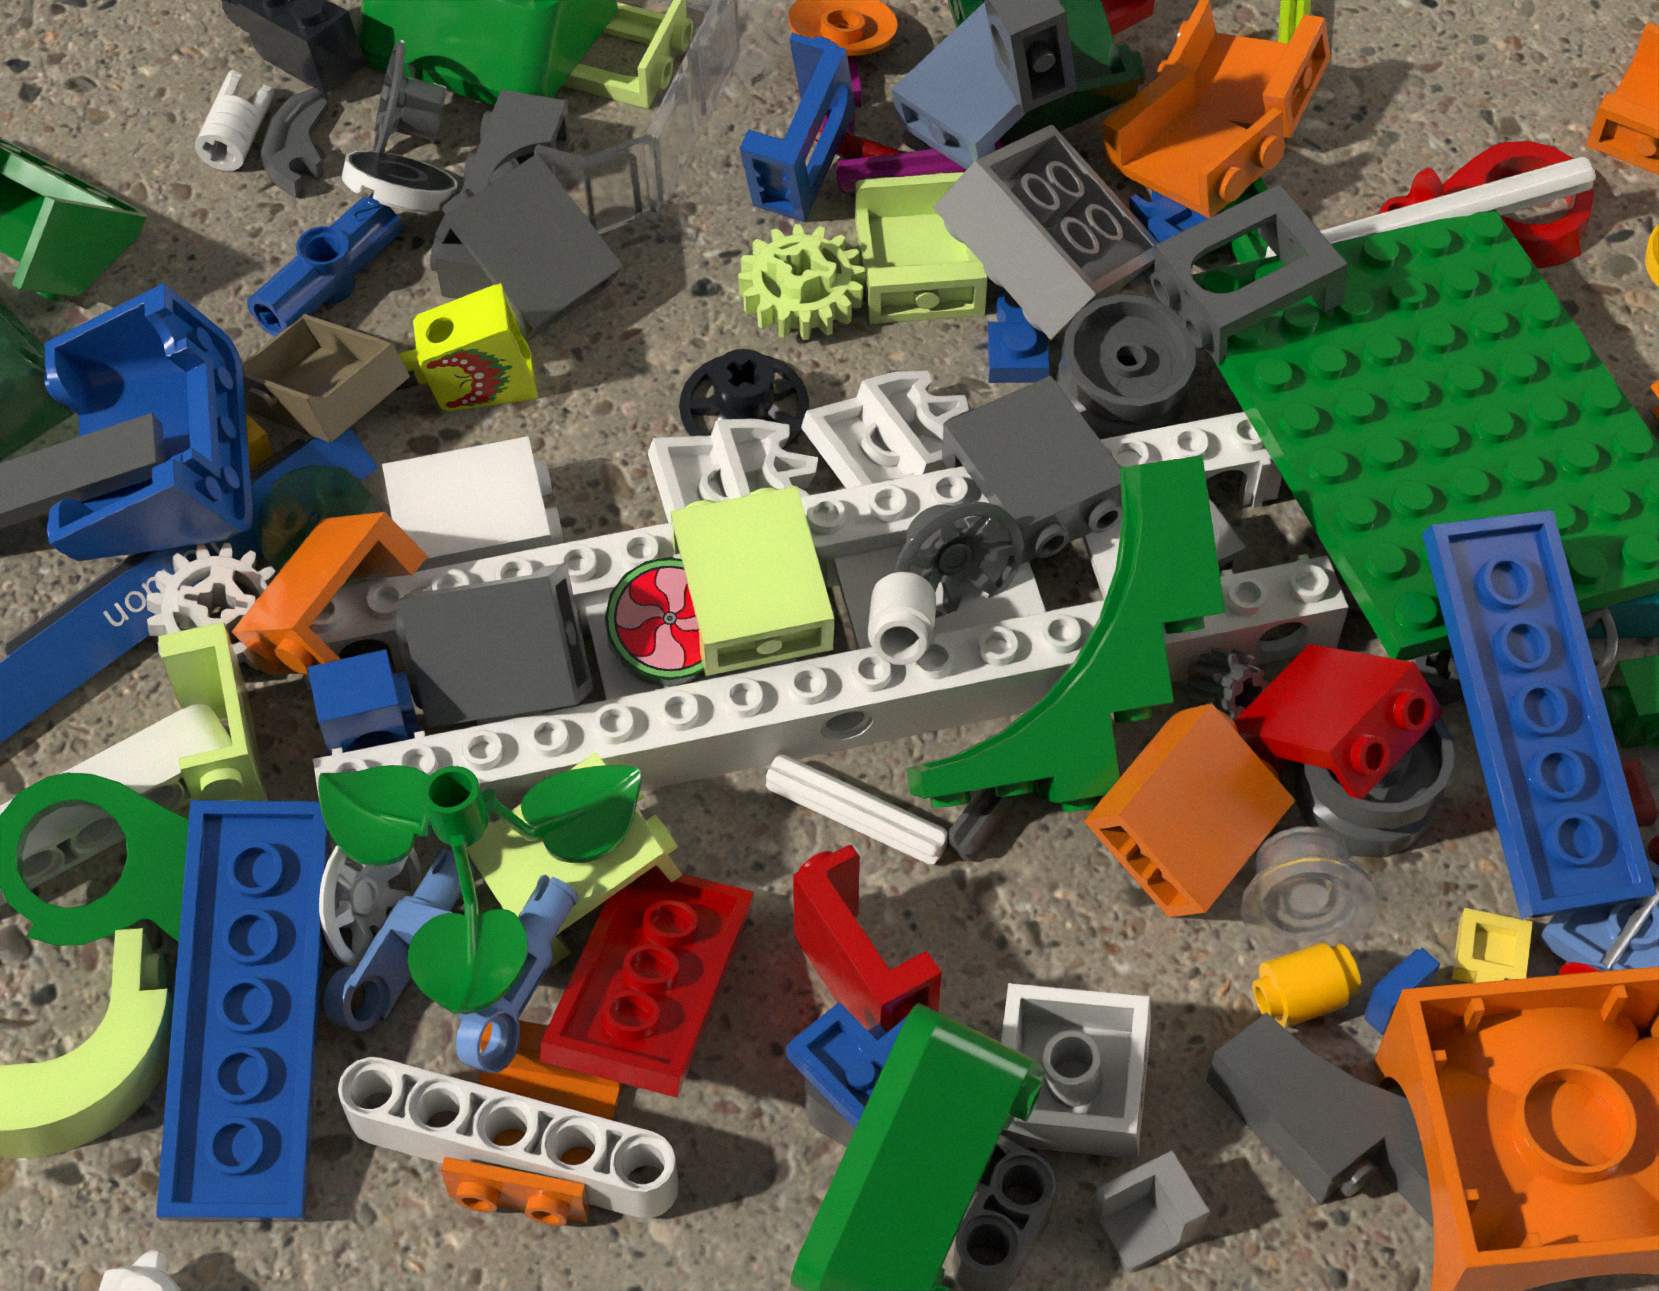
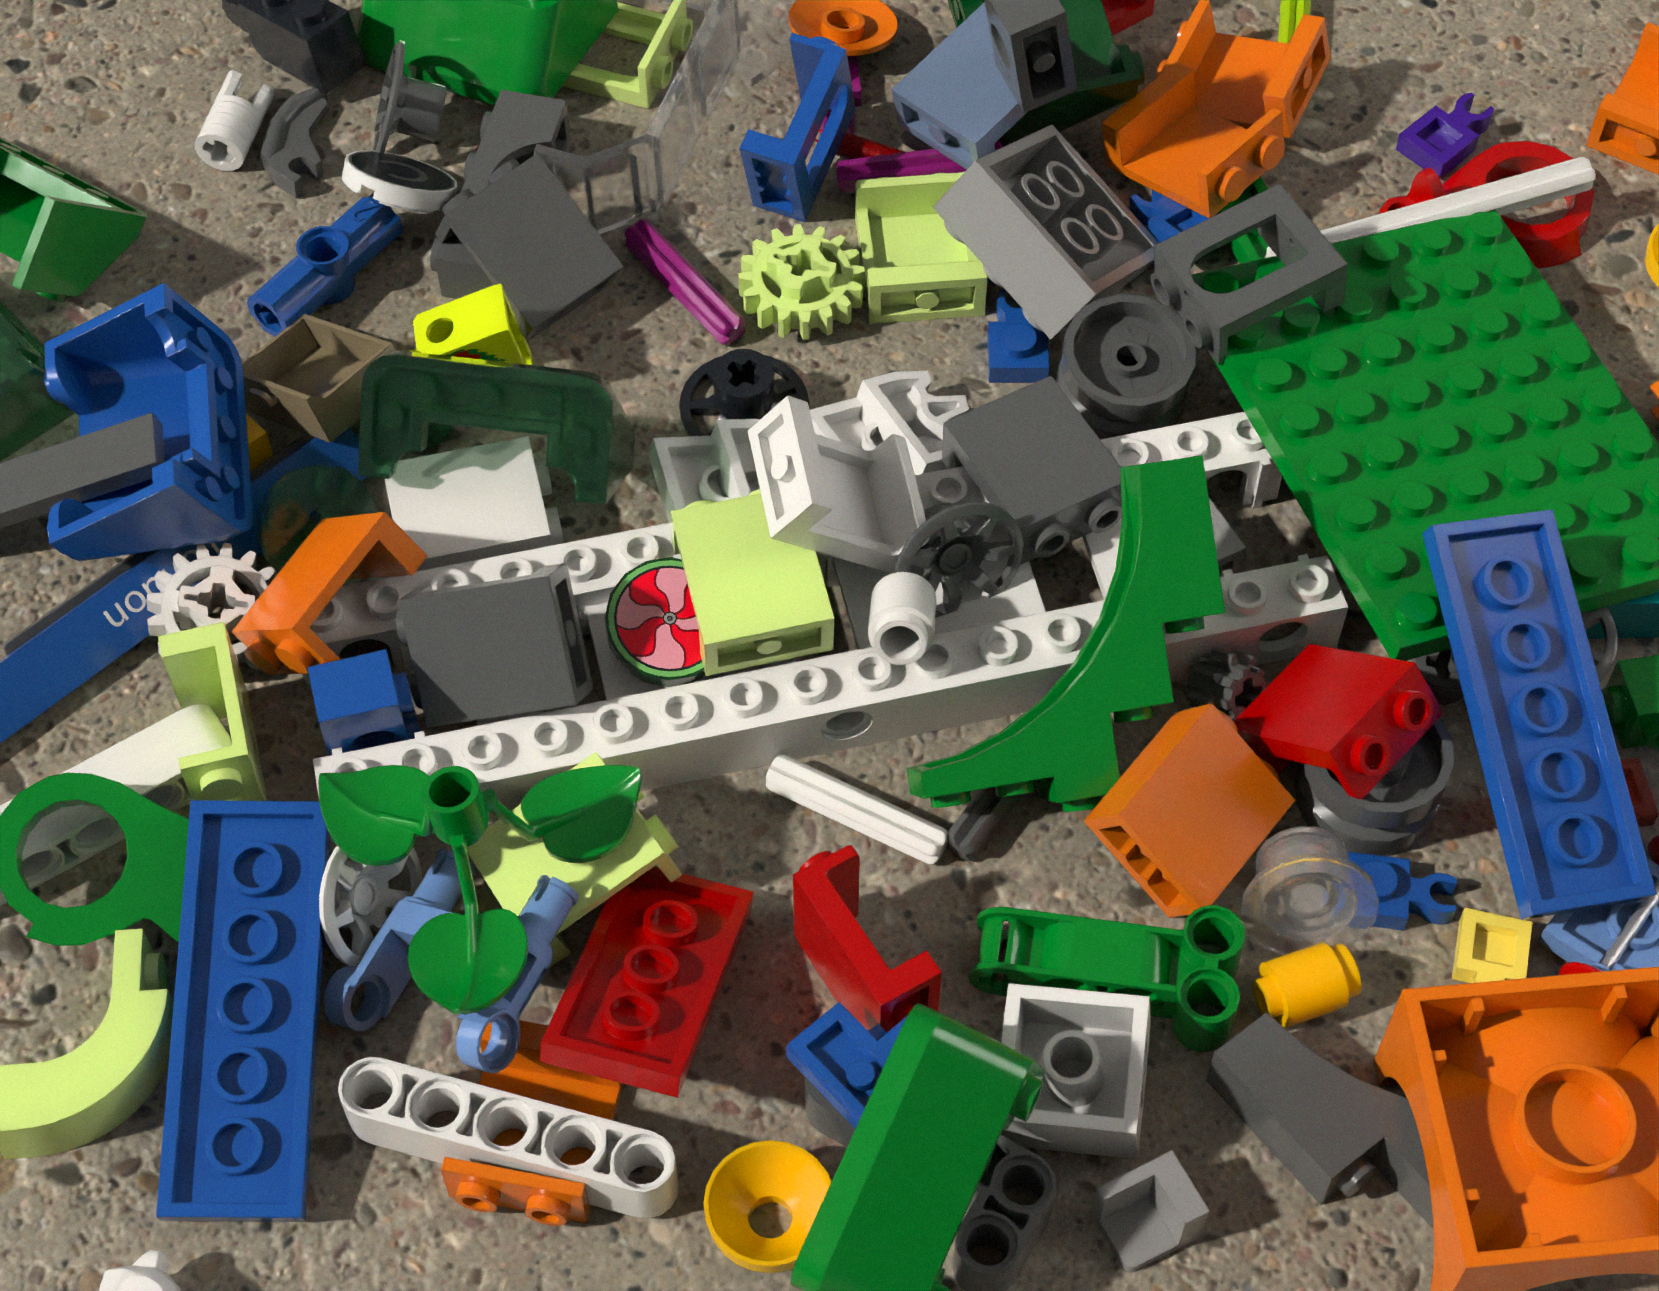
blue tile [1364,947,1440,1035] -> none
none -> clear green windscreen [358,350,635,504]
none -> magenta axle [624,219,746,346]
none -> yellow piece [703,1140,832,1273]
none -> white panel [748,396,930,573]
none -> green piece [968,905,1245,1052]
none -> blue plate [1336,851,1457,931]
none -> dark purple plate [1396,93,1494,179]

